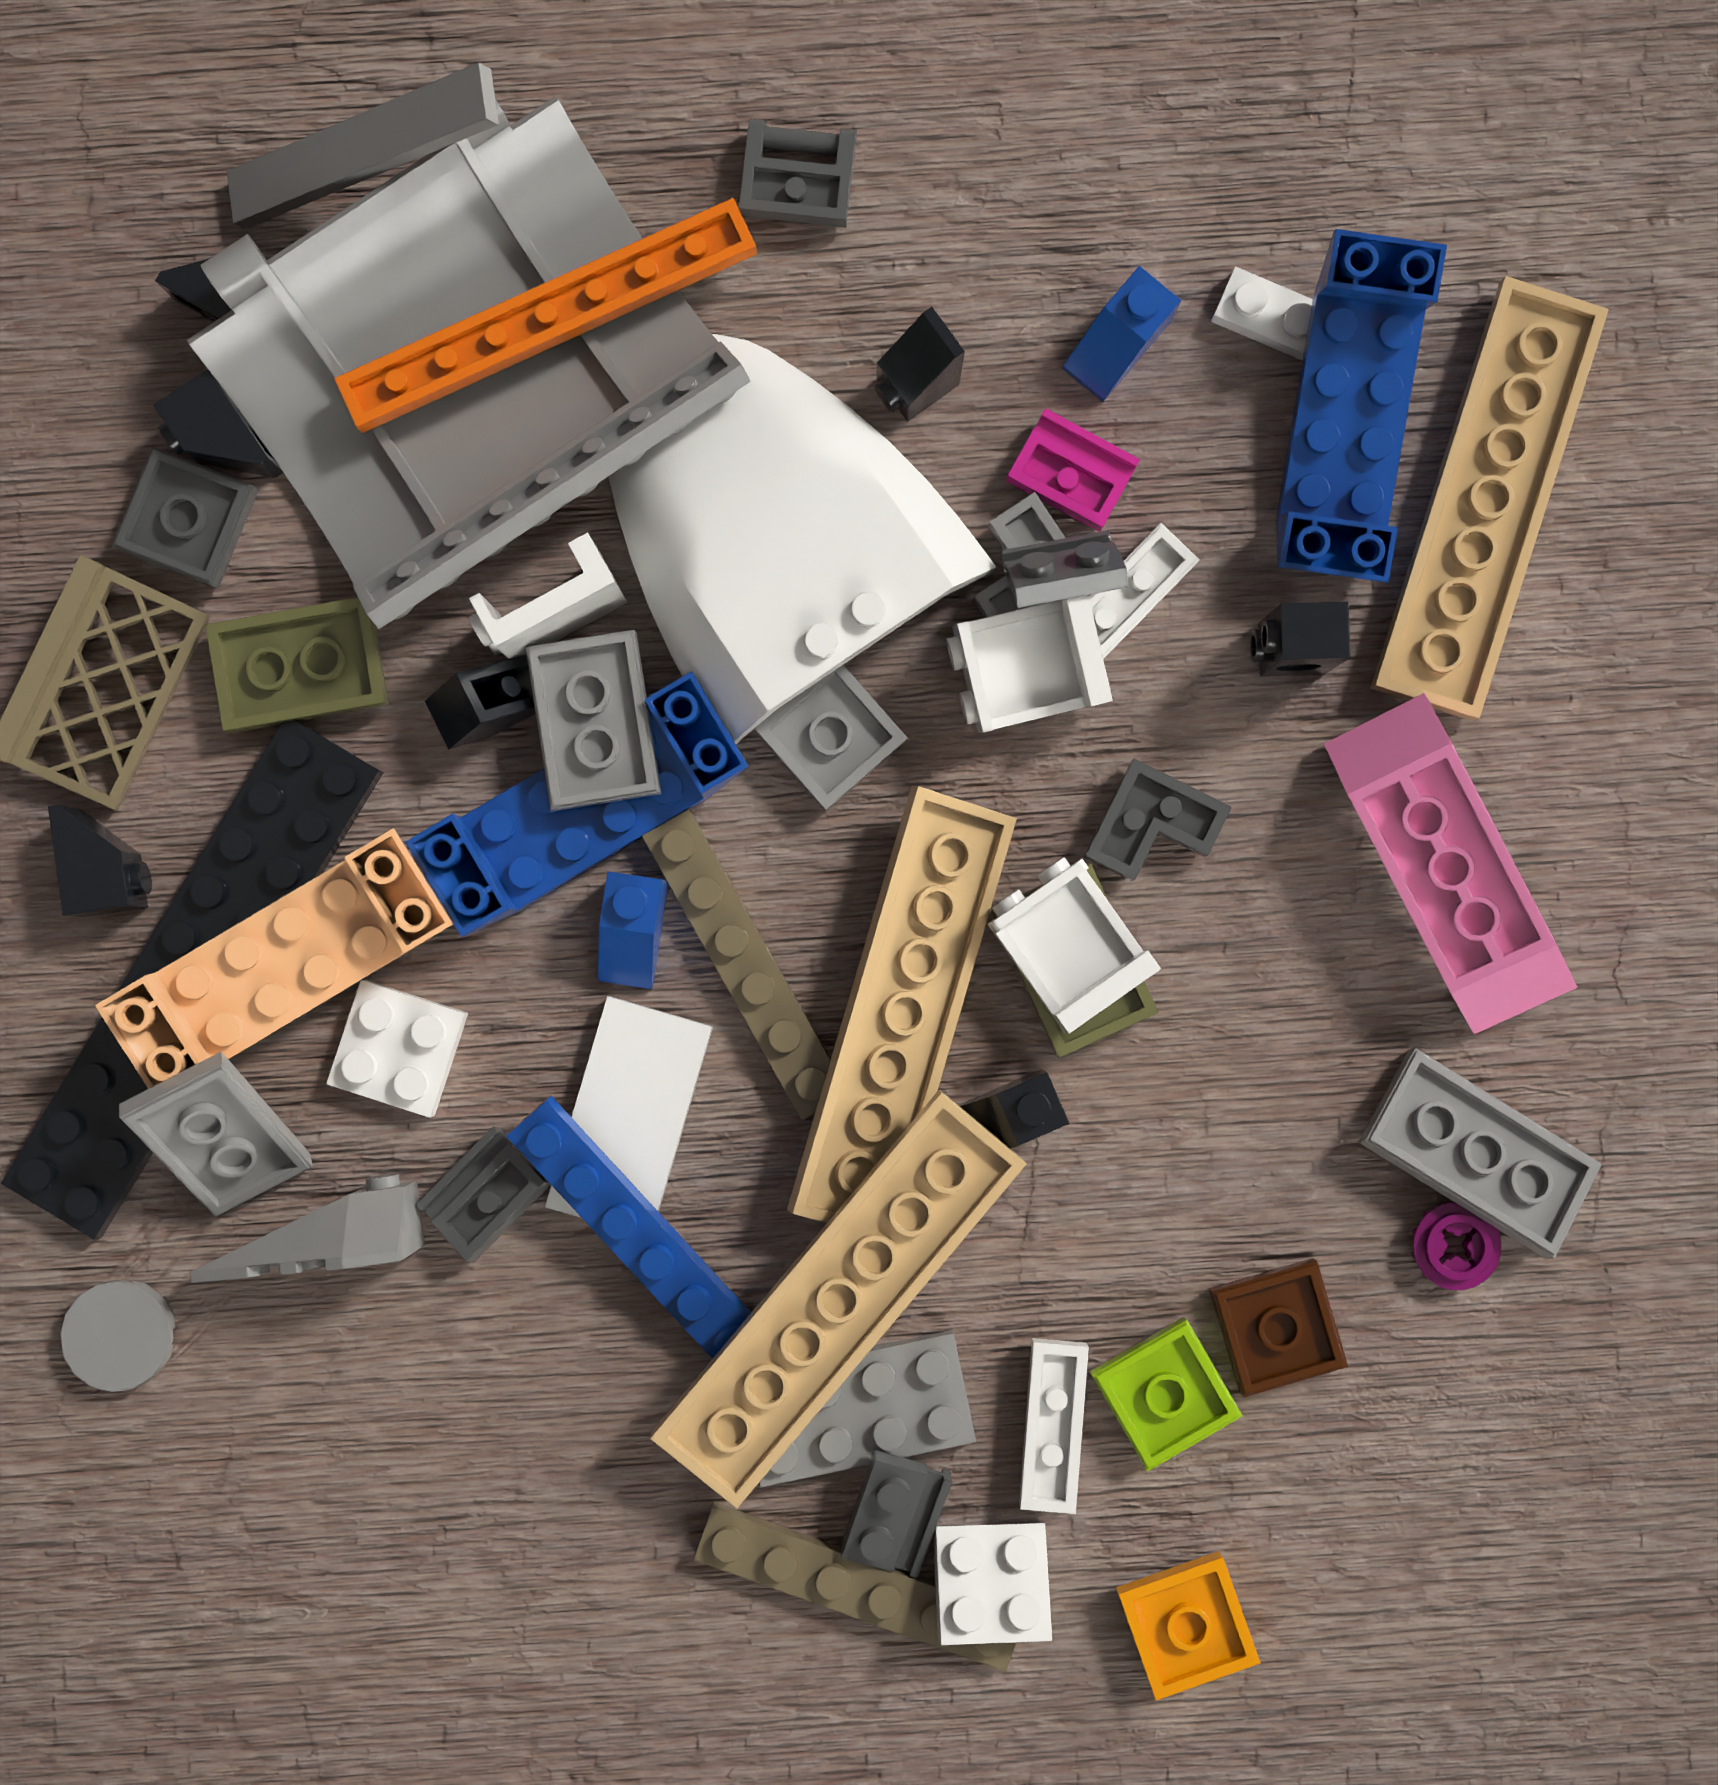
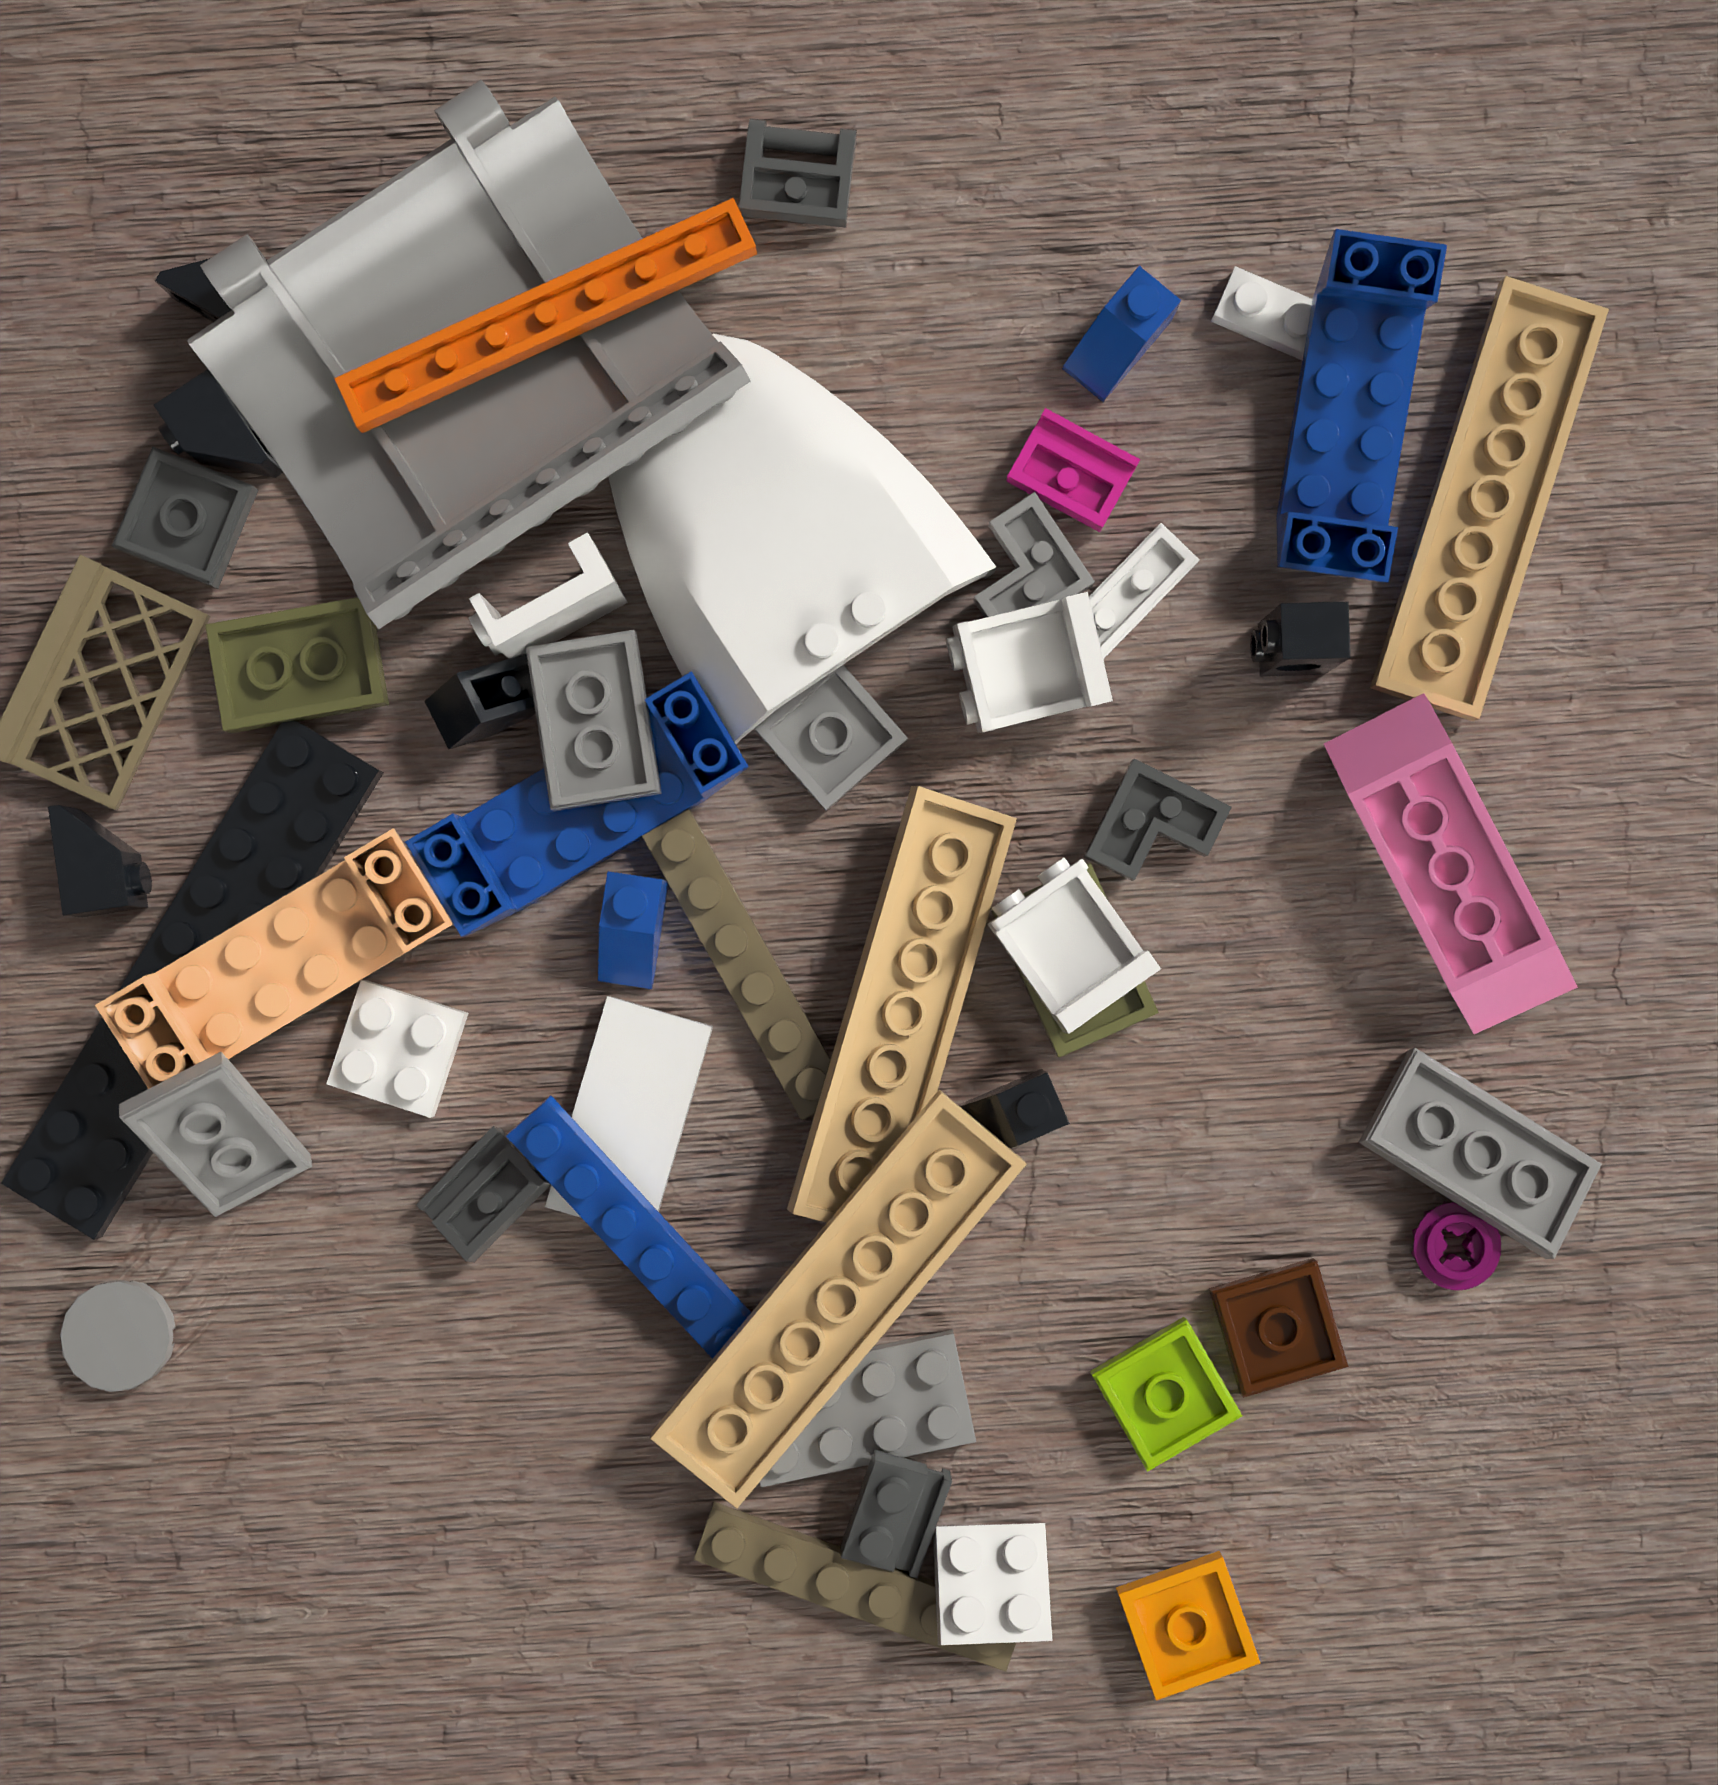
light grey wedge [190,1174,425,1283] -> none
light grey tile [226,62,499,228] -> none
black slope [874,306,965,422] -> none
dark grey plate [1001,530,1128,608] -> none
white plate [1019,1338,1089,1514] -> none

